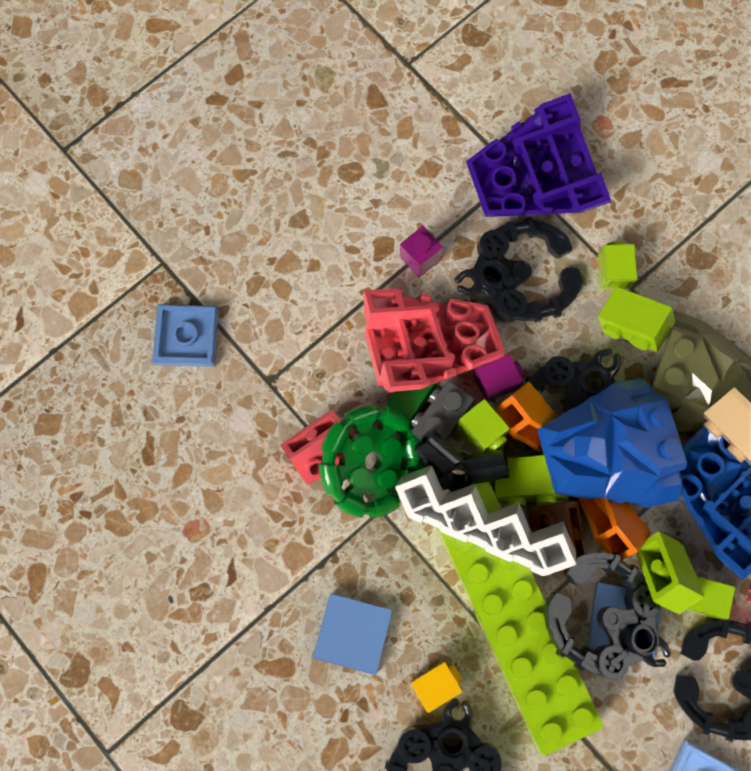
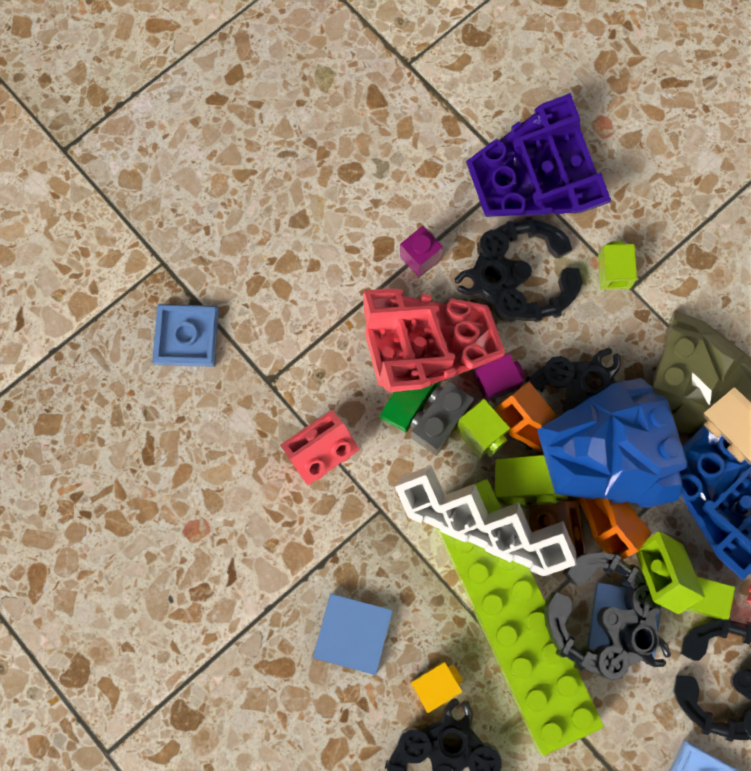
green plate [319,403,422,518] -> none
black piece [408,429,510,492] -> none
lime brick [598,286,675,352] -> none

